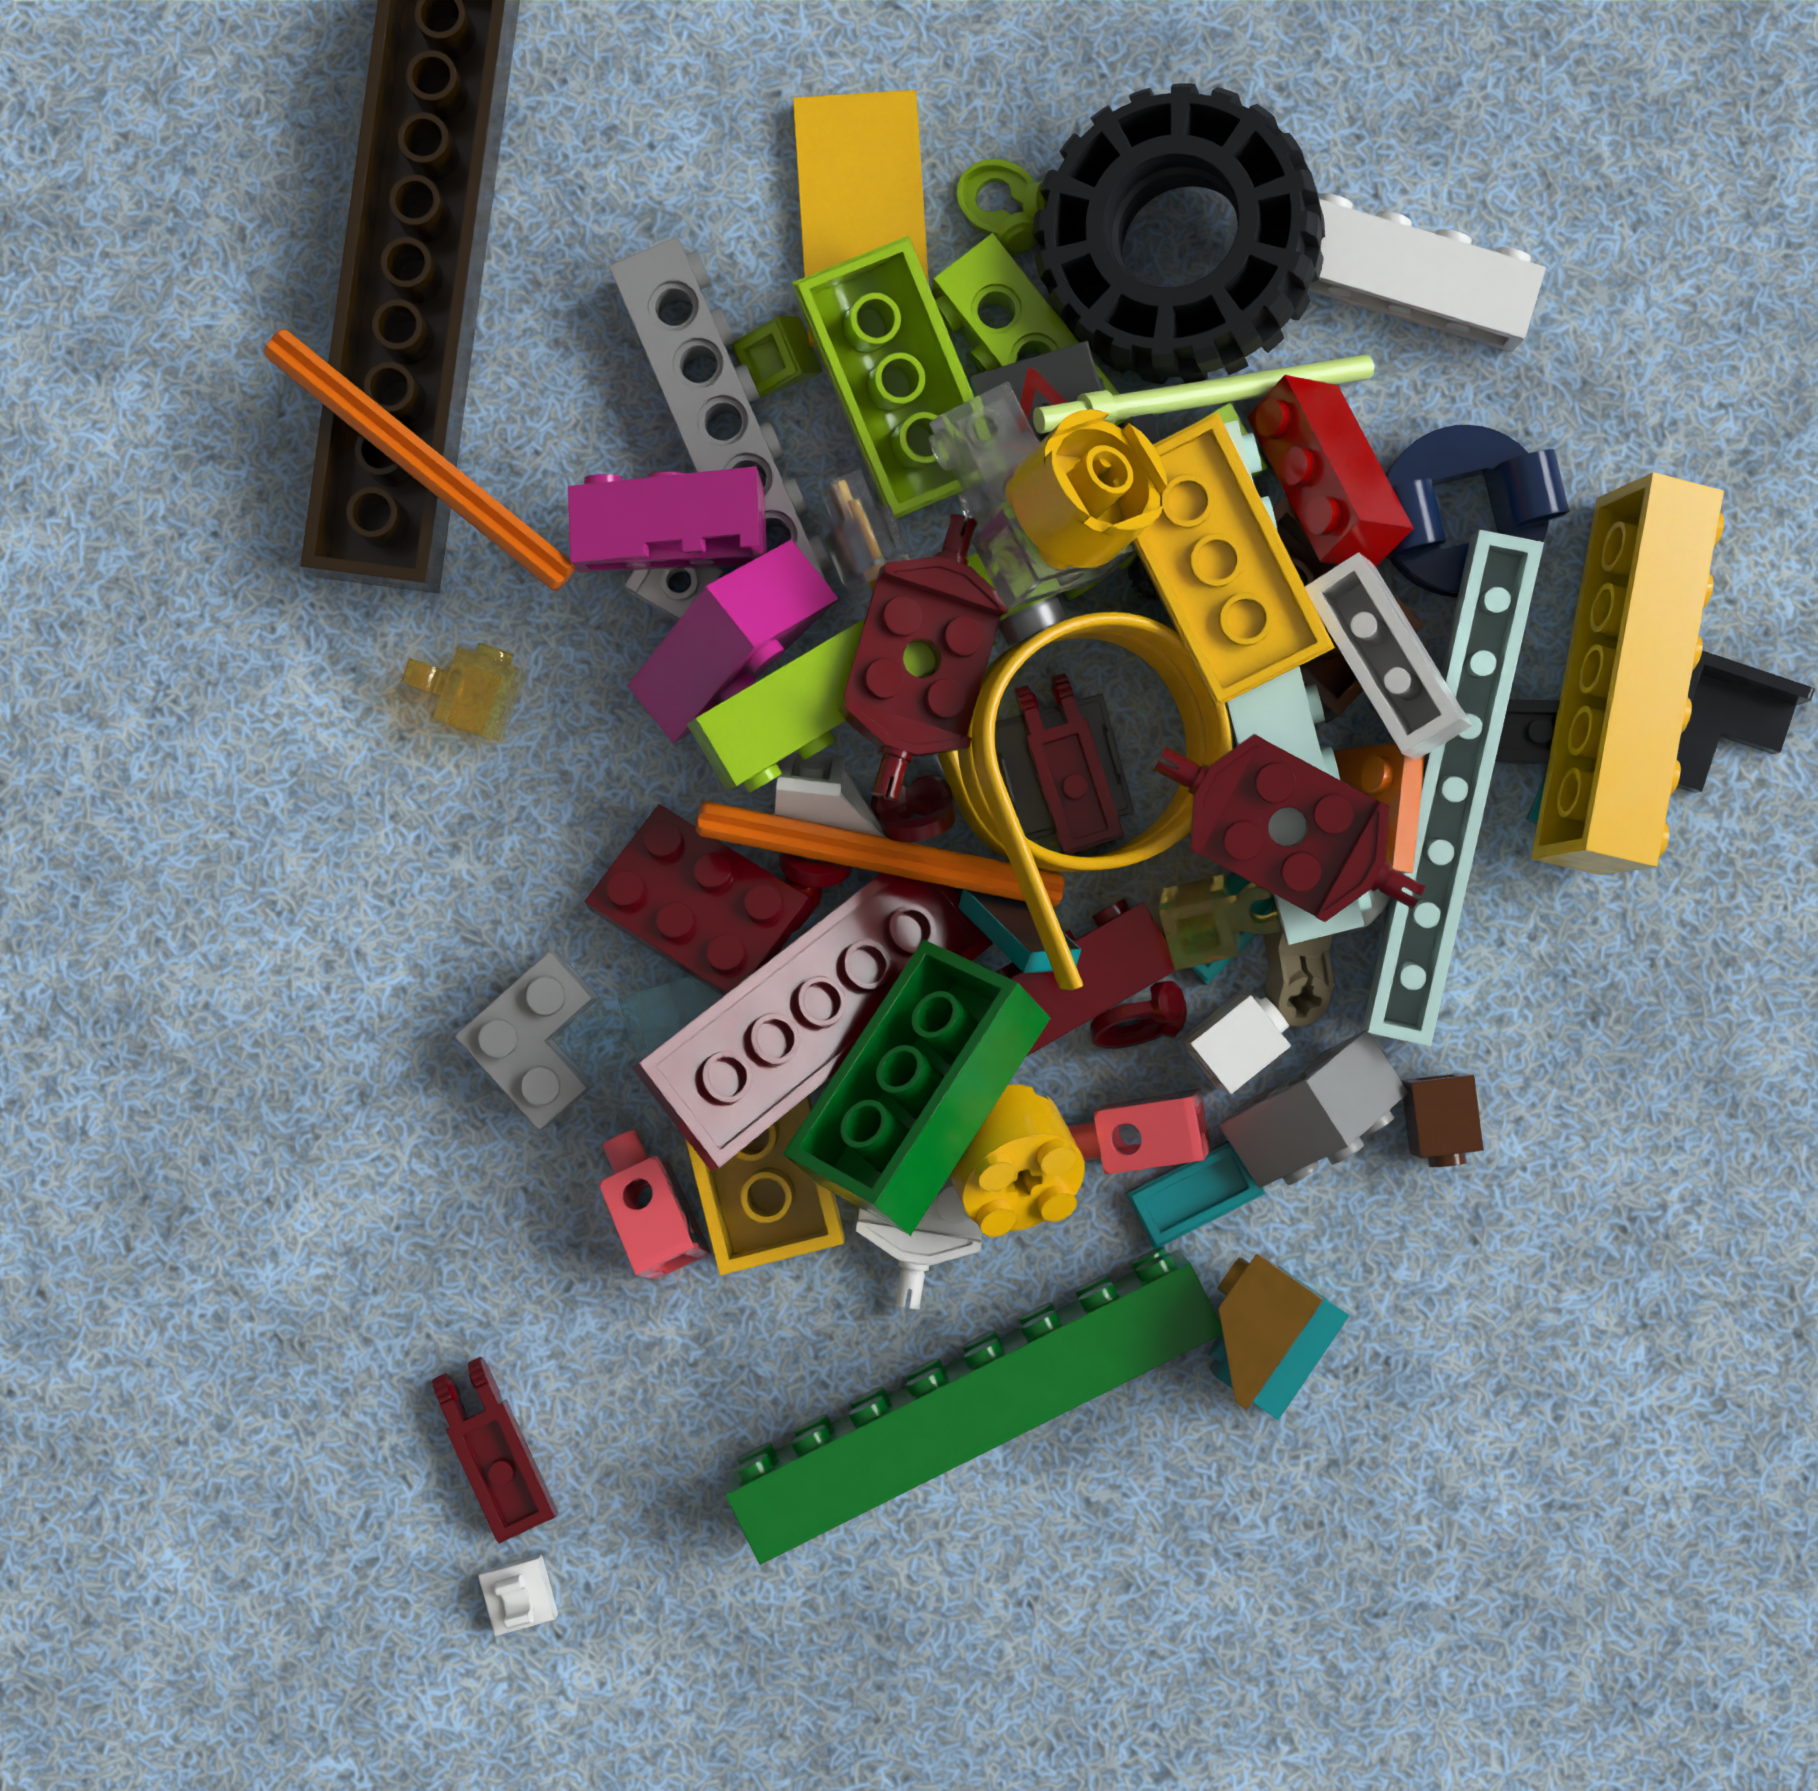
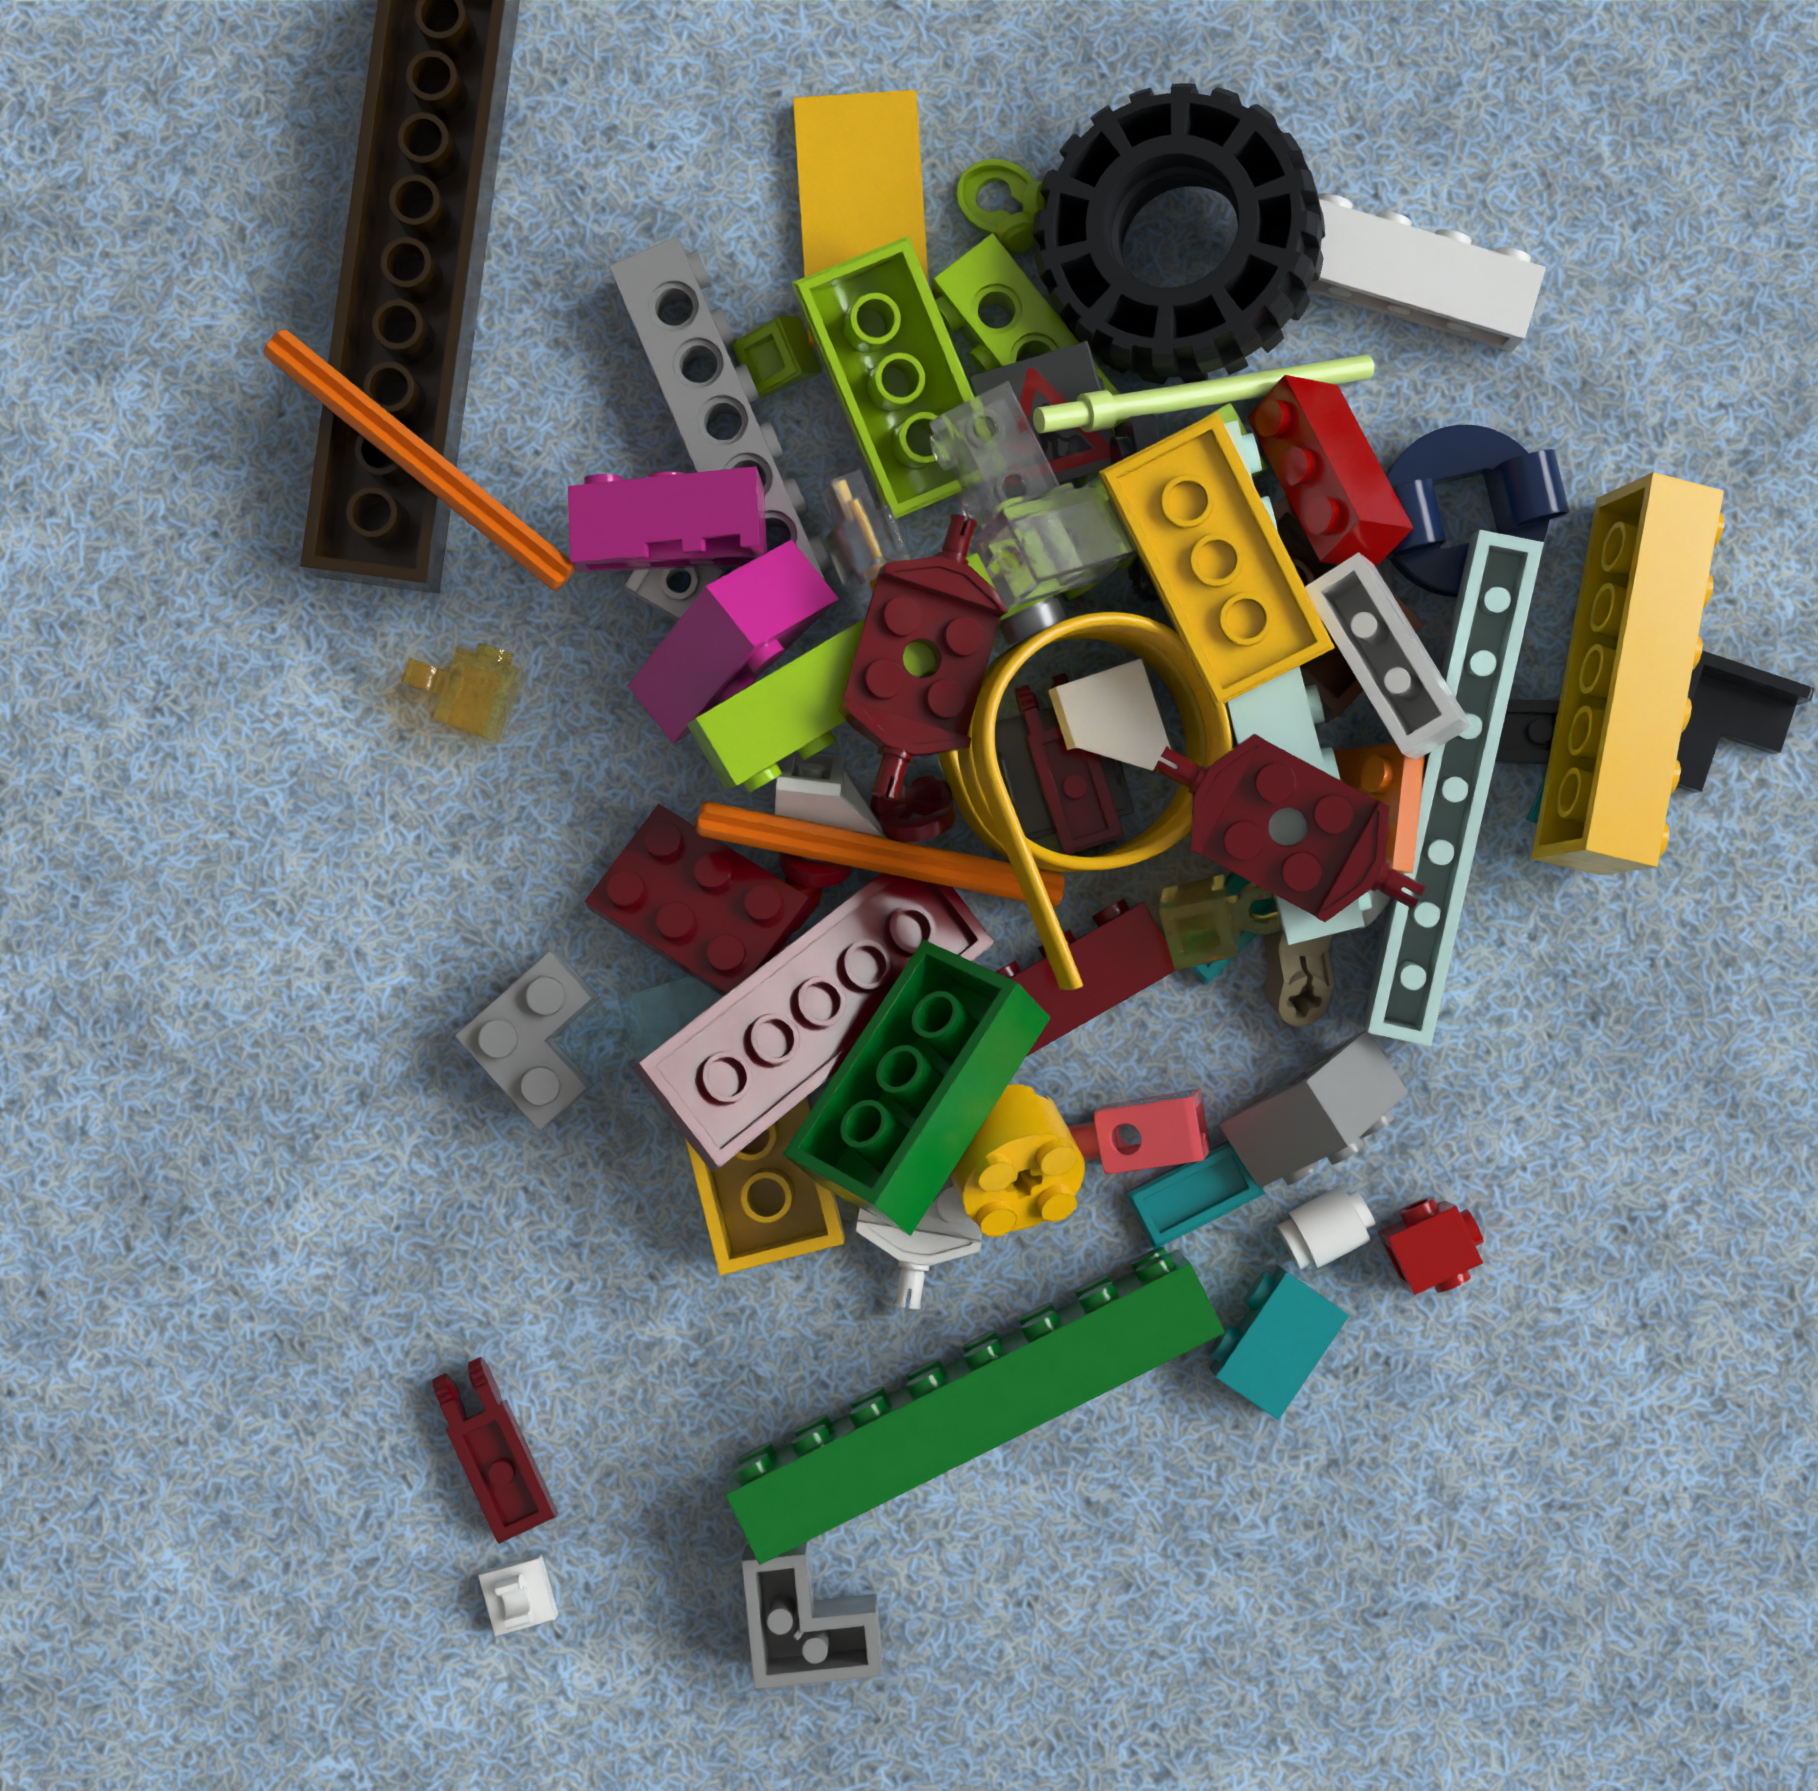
coral torso [599,1130,712,1280] -> none
tile [958,889,1081,973] -> none
yellow brick [1005,409,1167,570] -> none
dark red piece [1090,981,1187,1049] -> none
white brick [1178,994,1292,1094] -> none
pearl gold slope [1217,1254,1324,1410] -> none
reddish brown brick [1401,1073,1484,1167] -> none
none -> light grey brick [742,1541,883,1690]
none -> white slope [1048,658,1178,771]
none -> white brick [1276,1186,1375,1270]
none -> red brick [1378,1197,1484,1295]

